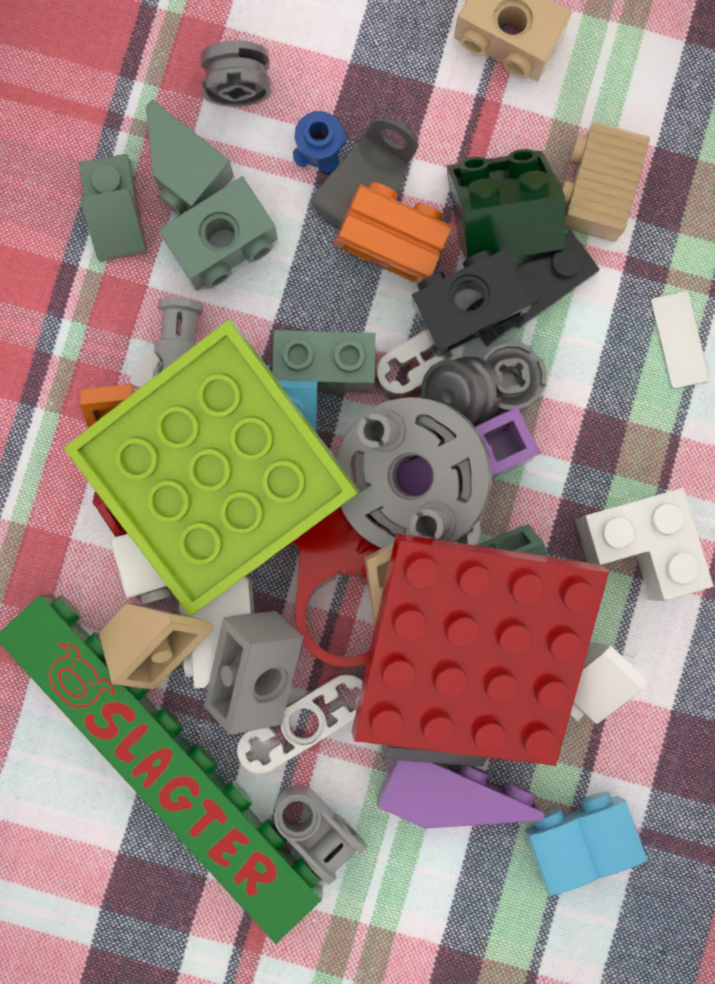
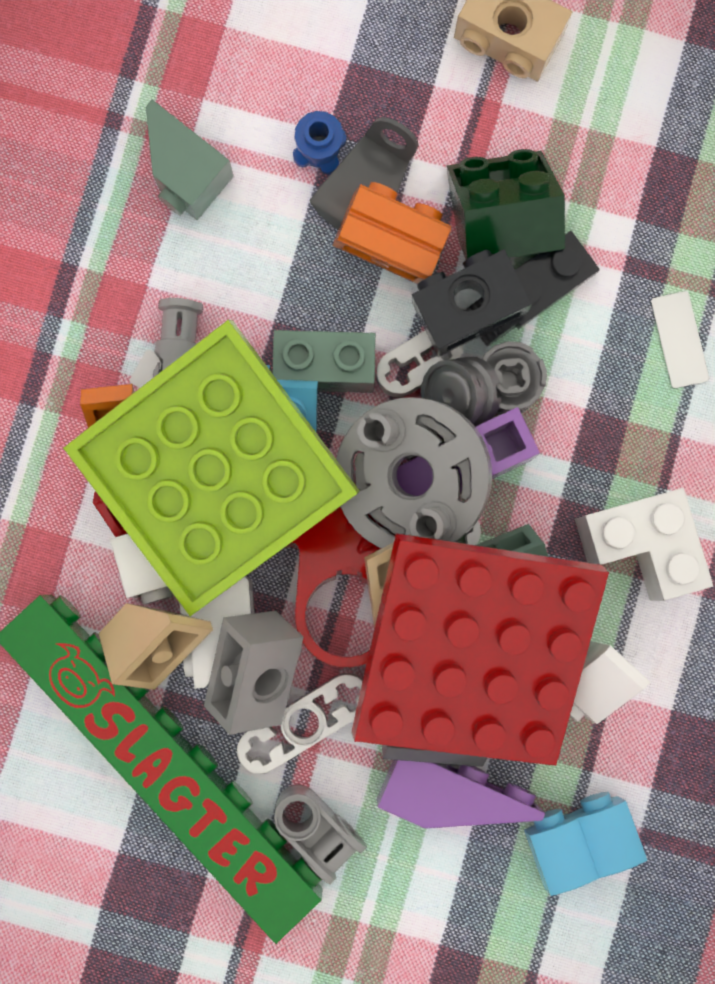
sand green slope [79,154,147,262] -> none
sand green brick [158,176,278,291] -> none
flat silver wheel [200,40,271,107] -> none
tan brick [561,121,650,242] -> none

